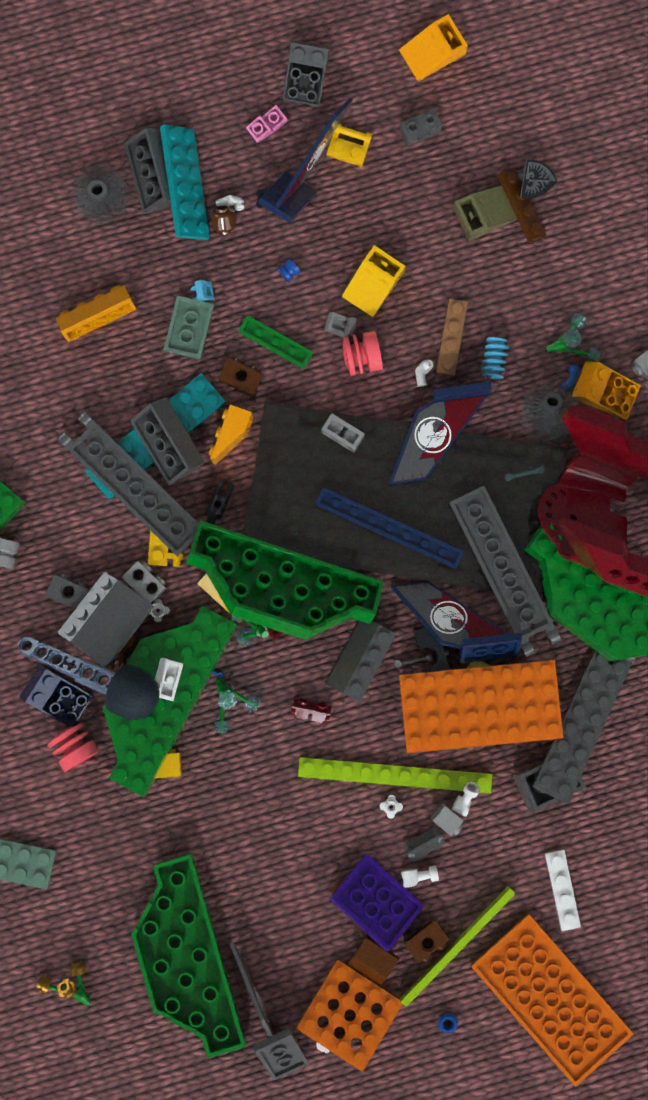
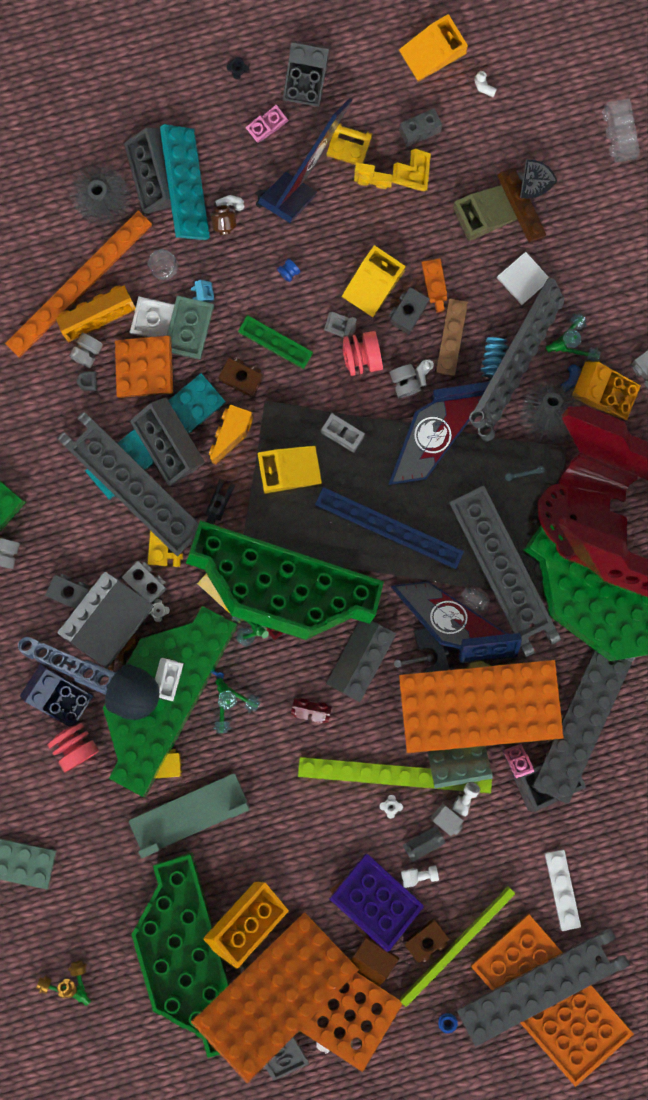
none -> orange plate [5,210,152,358]
none -> light grey wheel [69,333,103,368]
none -> dark grey tile [77,371,97,391]
none -> orange plate [115,335,173,398]
none -> sand green bracket [129,773,250,859]
none -> white tile [130,296,175,337]
none -> clear hair [148,249,178,281]
none -> orange plate [191,912,359,1083]
none -> light orange slope [203,882,289,968]
none -> black plate [227,57,249,79]
none -> yellow slope [257,446,322,494]
none -> yellow plate [354,162,393,189]
none -> dark grey brick [389,287,430,335]
none -> light grey wheel [389,364,421,398]
none -> yellow plate [392,149,431,191]
none -> orange hinge [422,259,447,313]
none -> sand green plate [427,746,492,788]
none -> dark grey hinge [457,928,630,1047]
none -> clear head [461,585,491,614]
none -> dark grey hinge [469,278,564,441]
none -> white arm [474,71,497,97]
none -> white tile [497,252,549,305]
none -> bright pink slope [503,744,534,778]
none -> clear brick [603,99,640,163]

